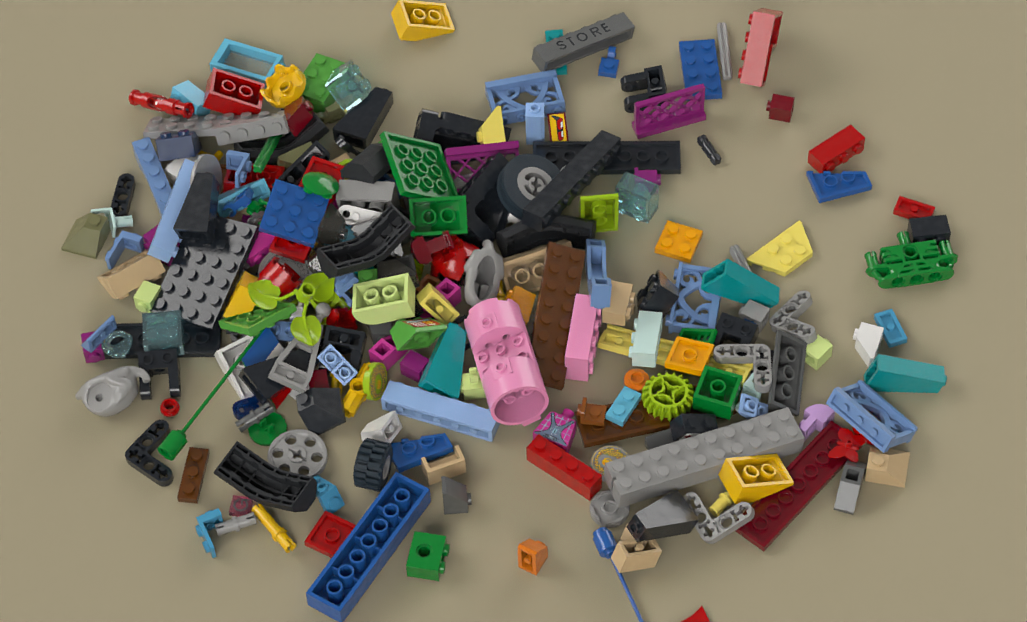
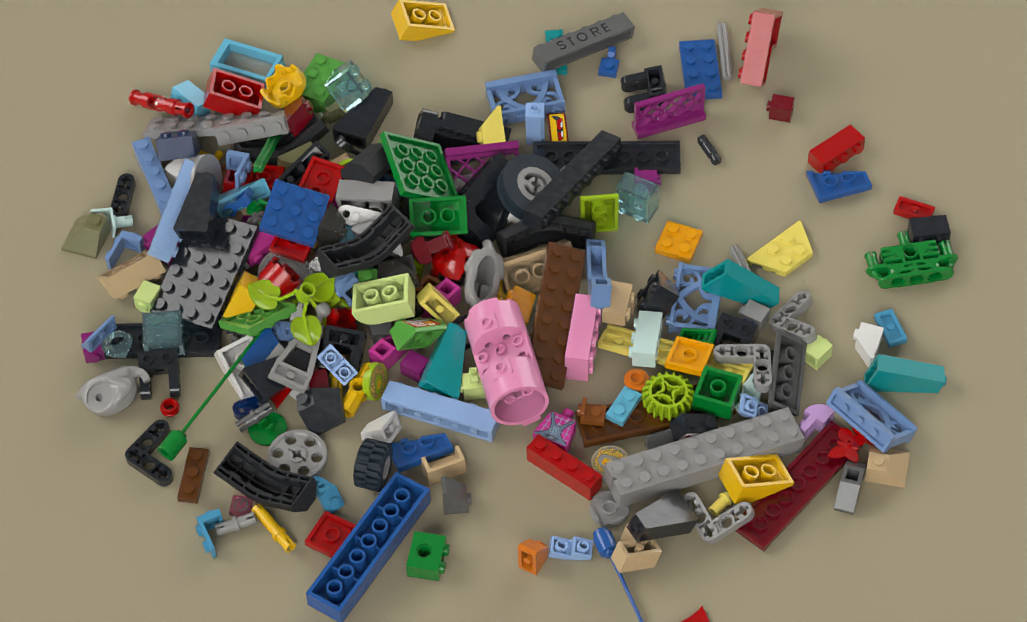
green dish [302,172,339,199] -> none
none -> light blue slope [548,536,593,560]

